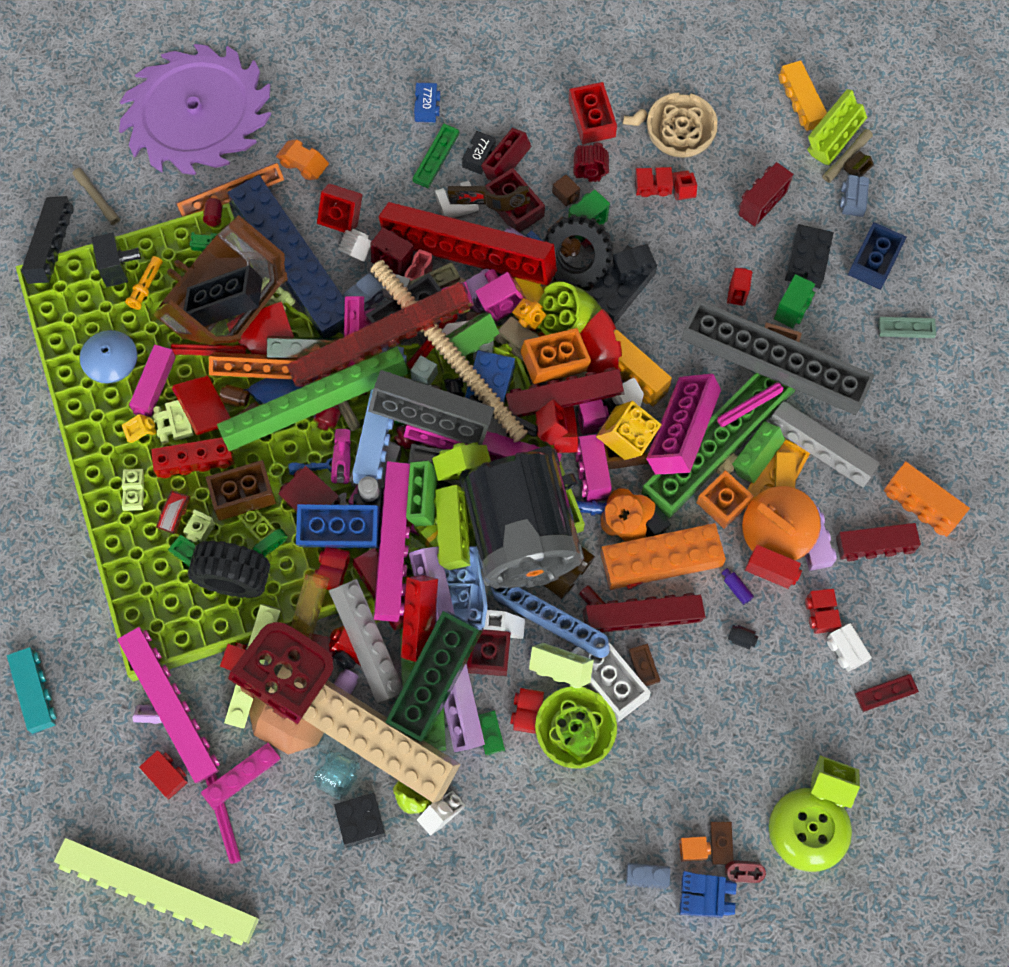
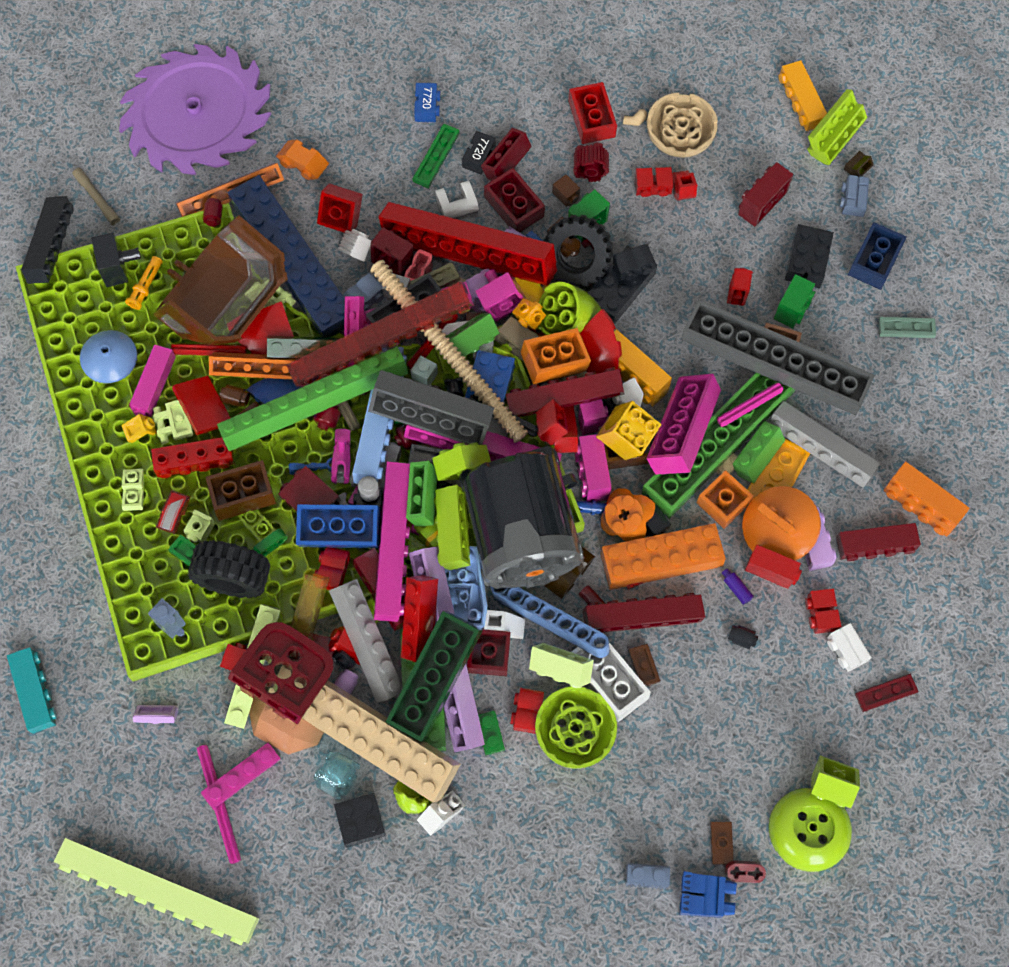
dark pink brick [117,627,220,784] -> none
red brick [139,750,188,799] -> none
black brick [183,265,263,327] -> none
green piece [189,232,217,252] -> none
dark brown piece [447,186,531,212] -> none
clear neon green brick [564,727,596,762] -> none
orange brick [679,837,711,862] -> none
light orange tile [775,452,796,488] -> none
dark tan piece [822,129,873,183] -> none
none -> sand blue brick [148,599,186,639]

